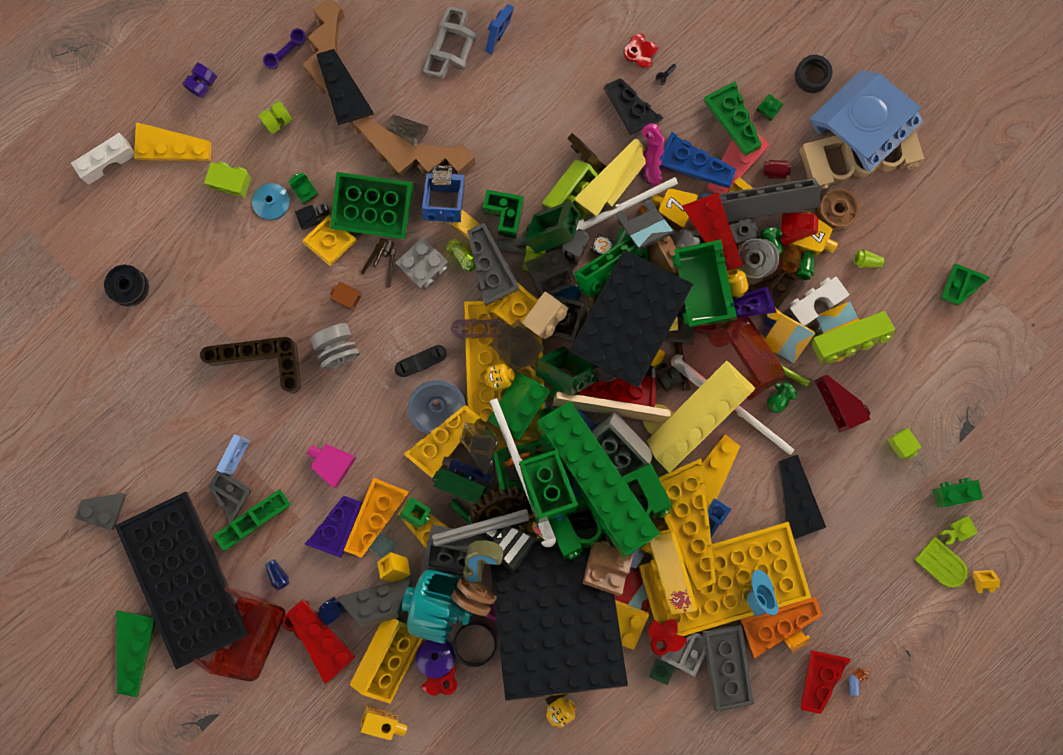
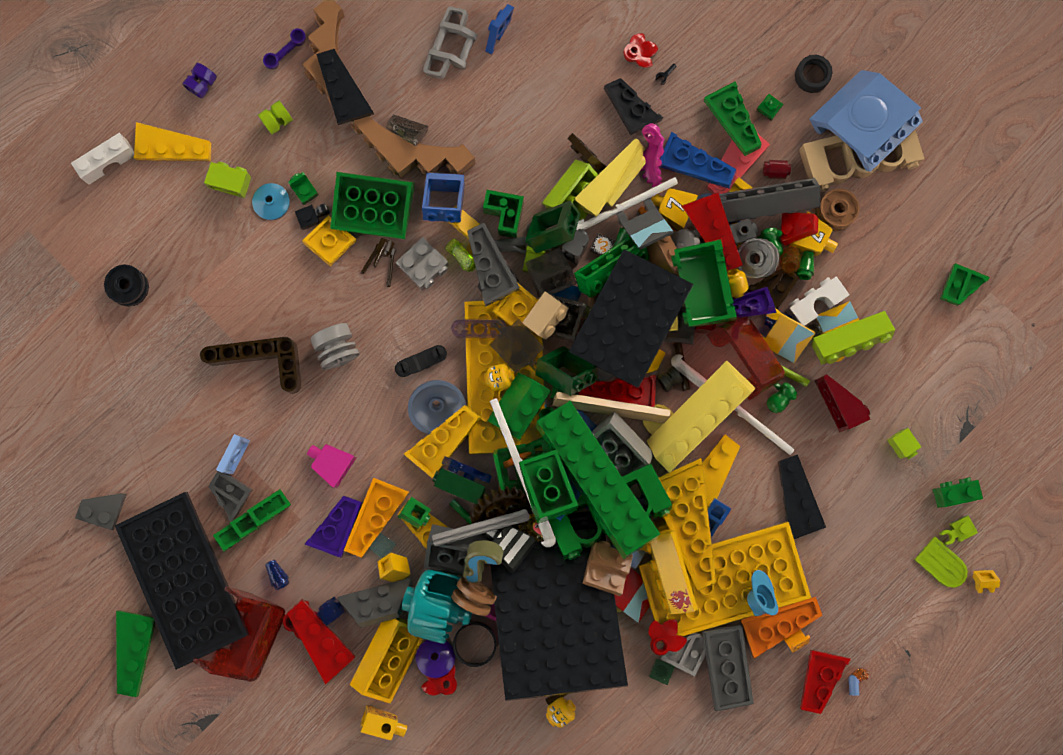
dark orange brick [330,281,362,311] -> none
clear smoke tile [432,166,452,185] -> none
clear smoke slope [460,422,498,475] -> none
yellow wing [615,600,649,650] -> none
black hand [645,363,667,378] -> none
lime cone [853,249,884,268] -> none

